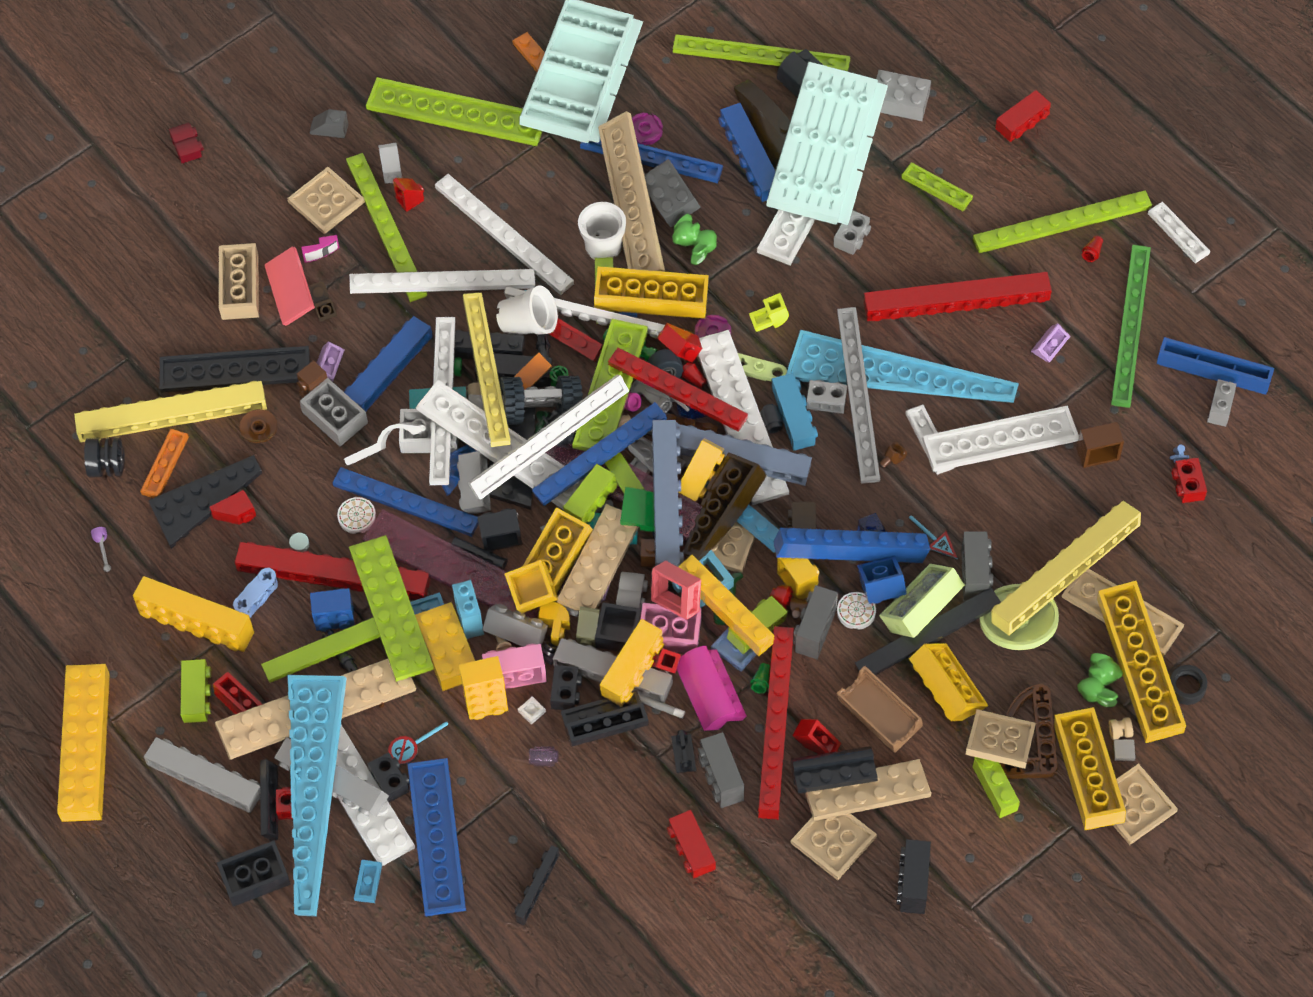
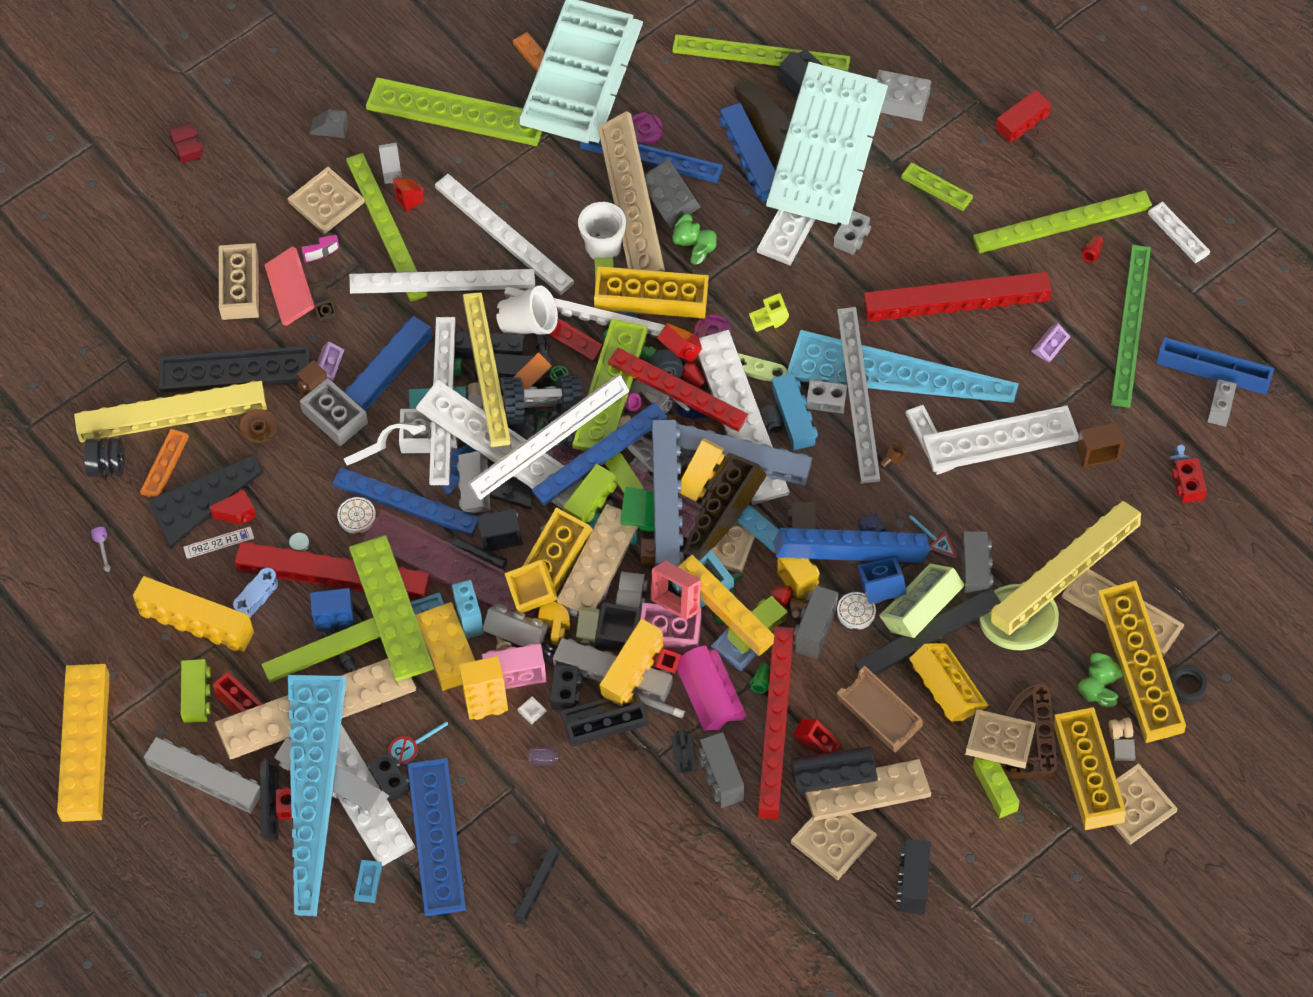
black brick [216,840,291,907] -> none
red brick [667,810,716,879] -> none
none -> white sticker [183,527,254,559]

